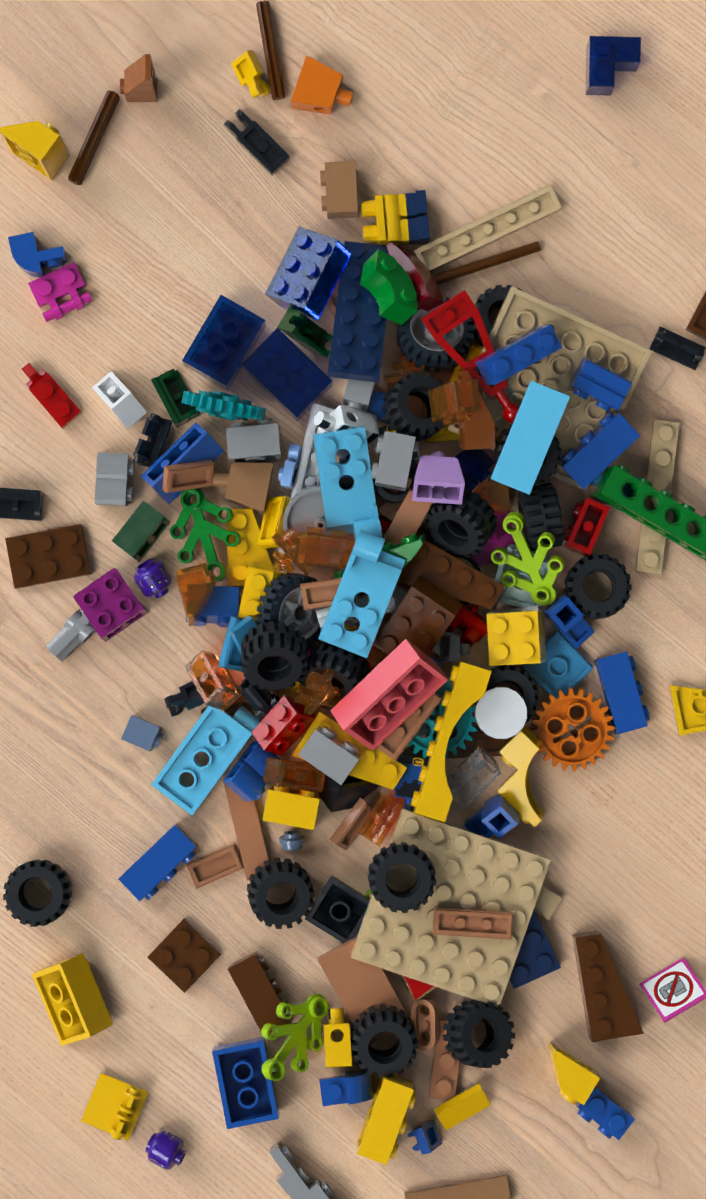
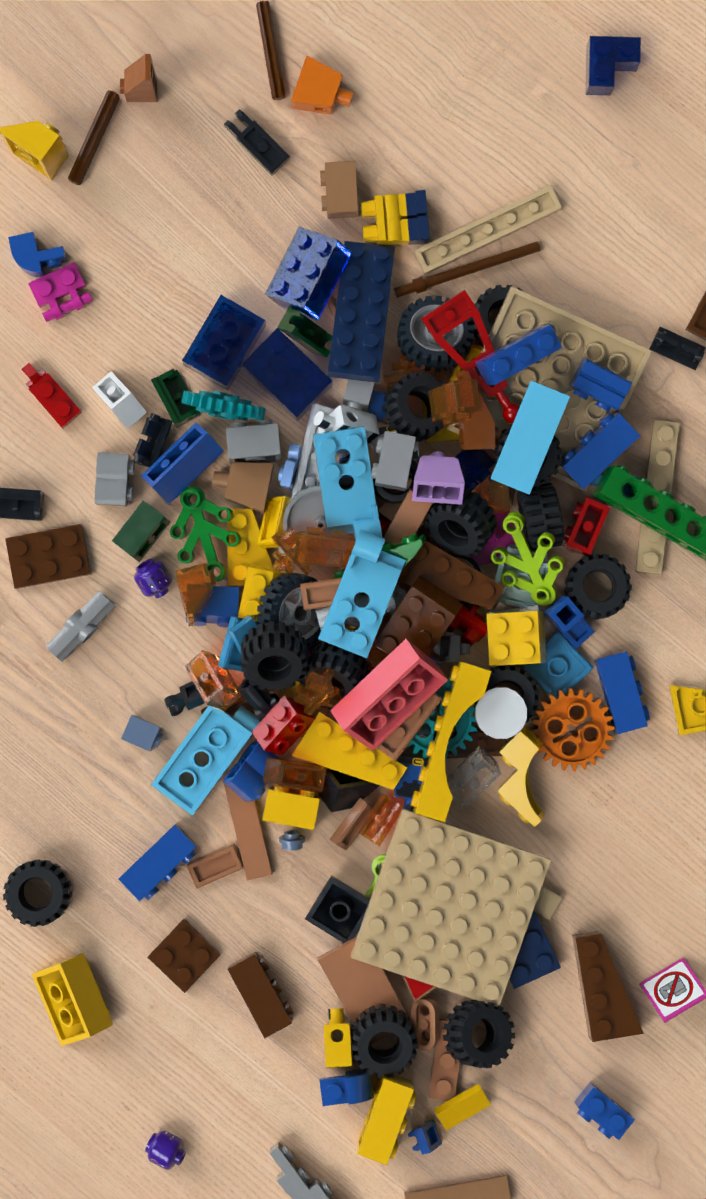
magenta bracket [73,568,148,642] -> none
yellow hinge [81,1073,149,1141] -> none
nougat tile [162,459,214,493] -> none
blue brick [212,1037,280,1129] -> none
yellow plate [231,50,270,98] -> none
black tyre [247,857,315,929] -> none
lime plant [261,993,329,1082] -> none
light grey brick [298,725,361,785] -> none
green brick [360,249,418,325] -> none
black tyre [368,842,436,913] -> none
dark red slope [386,242,444,312] -> none
nougat tile [432,907,514,940] -> none
blue brick [464,795,519,839] -> none
yellow slope [548,1042,600,1105] -> none

